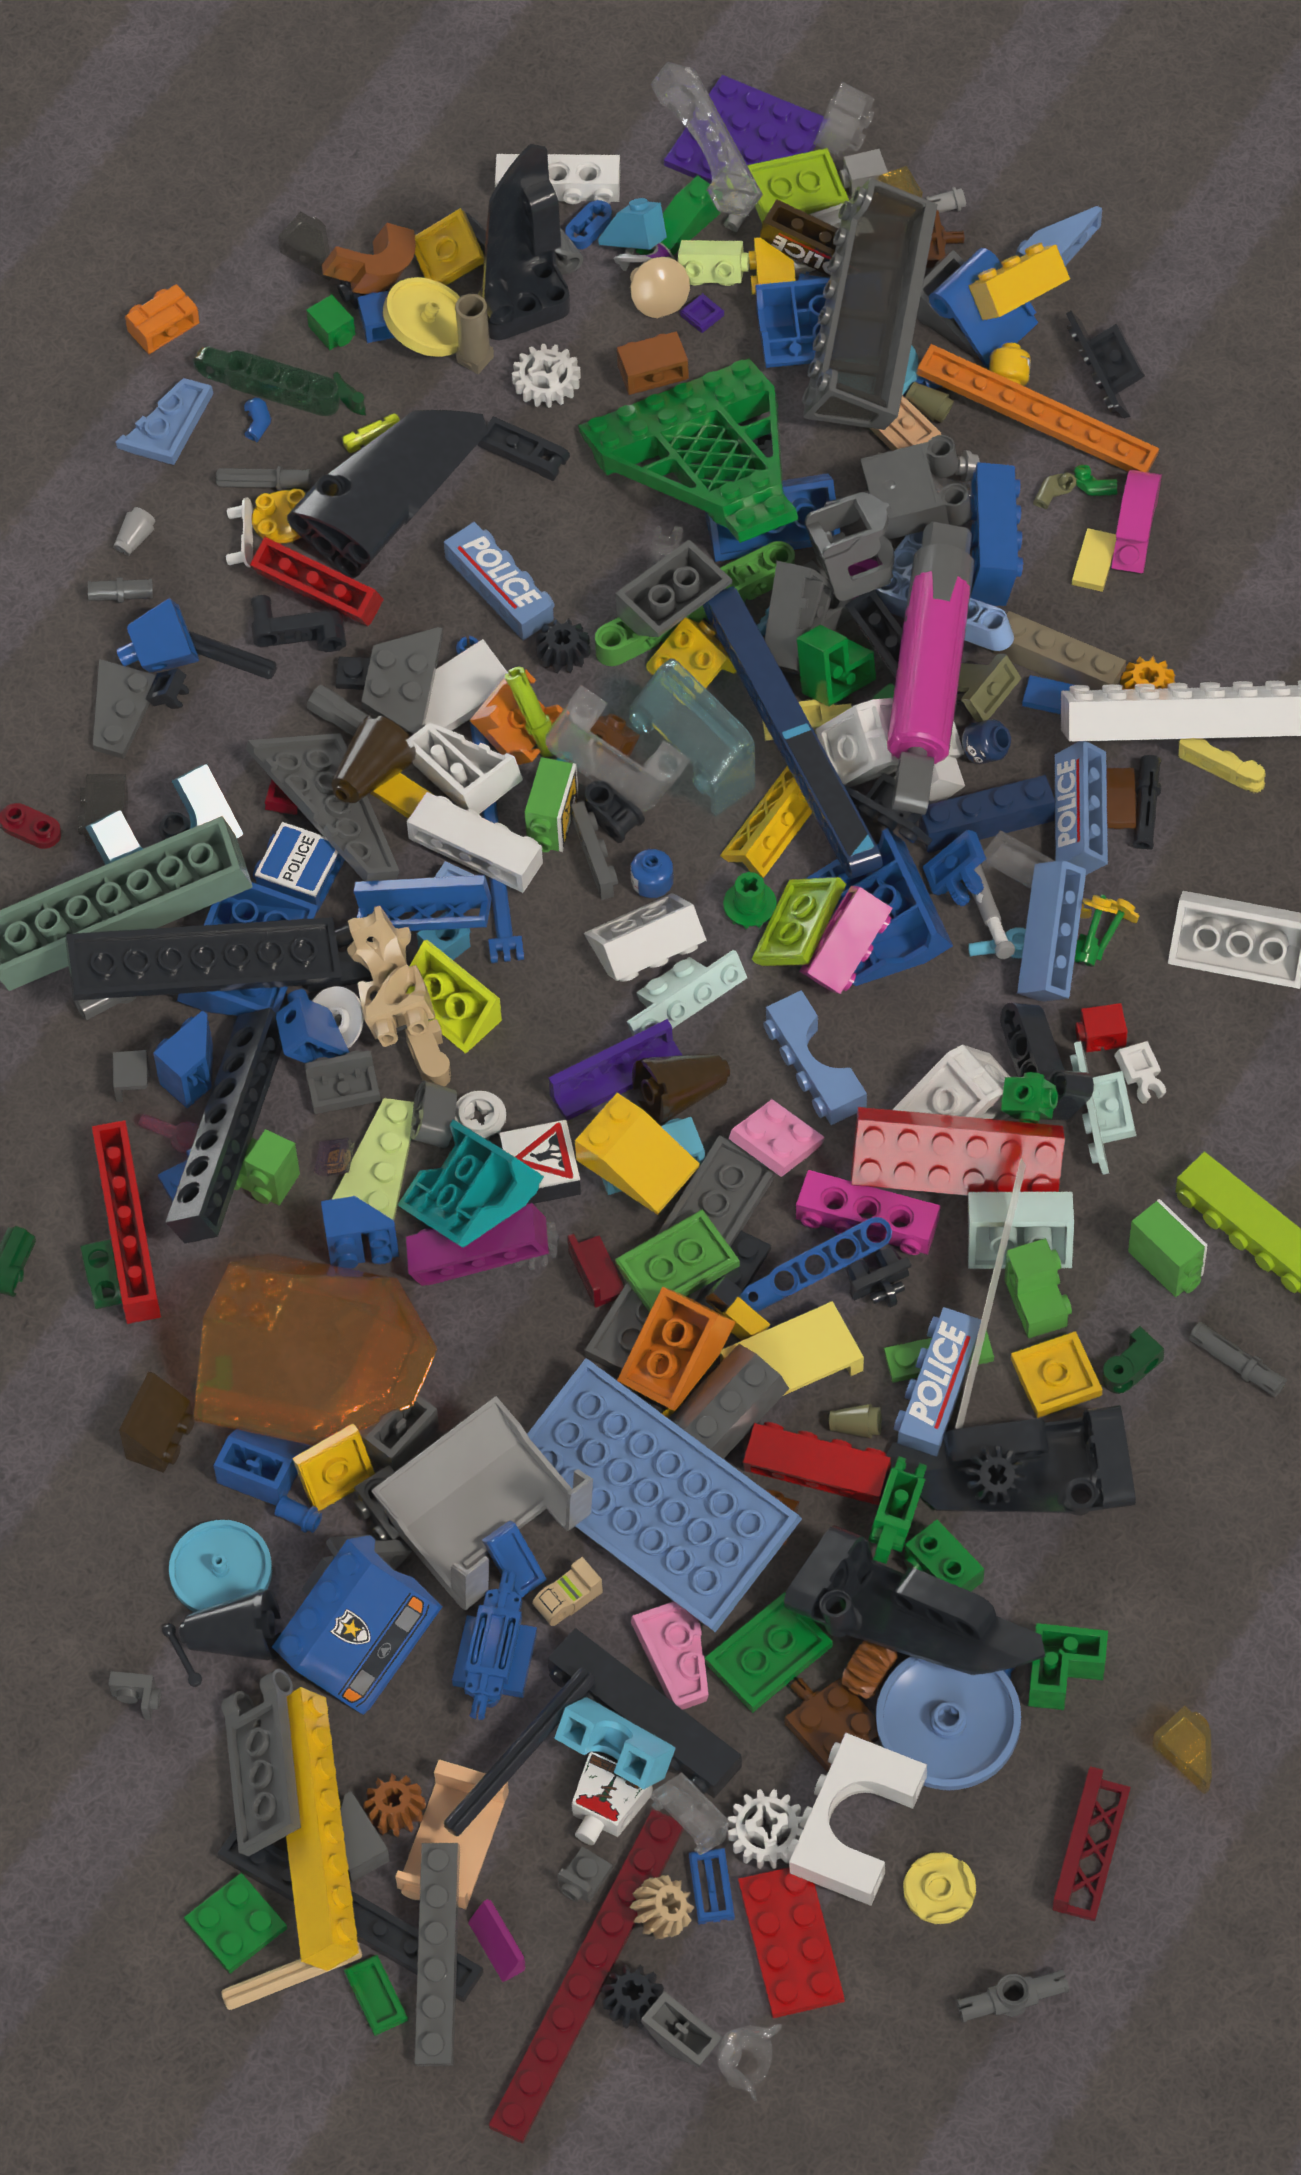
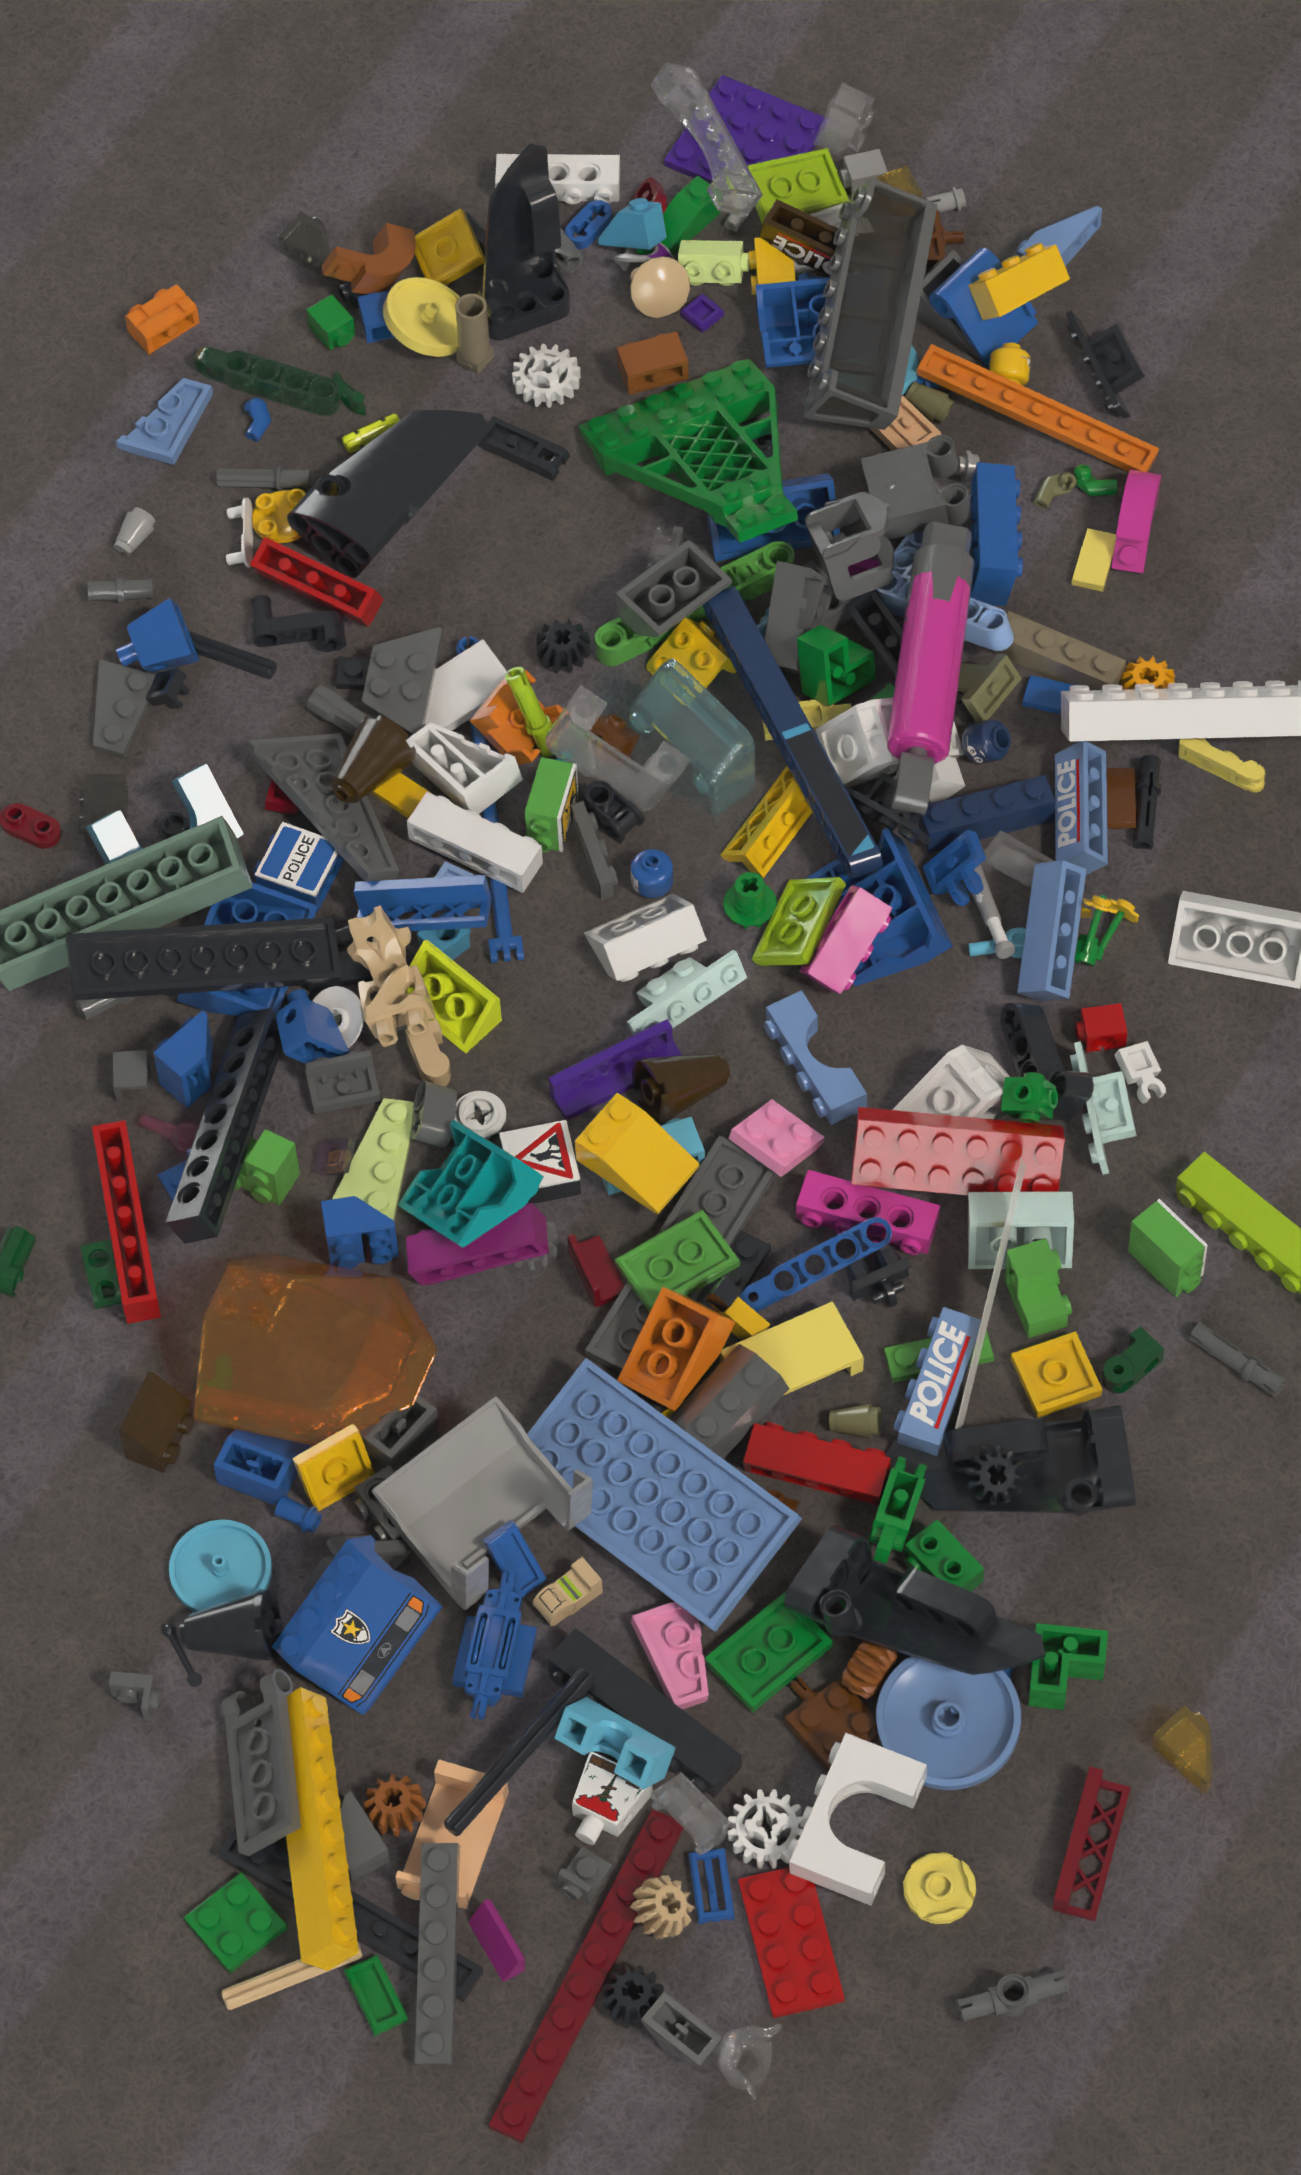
medium blue brick [444,522,554,641] -> none
none -> dark red plate [633,177,667,214]

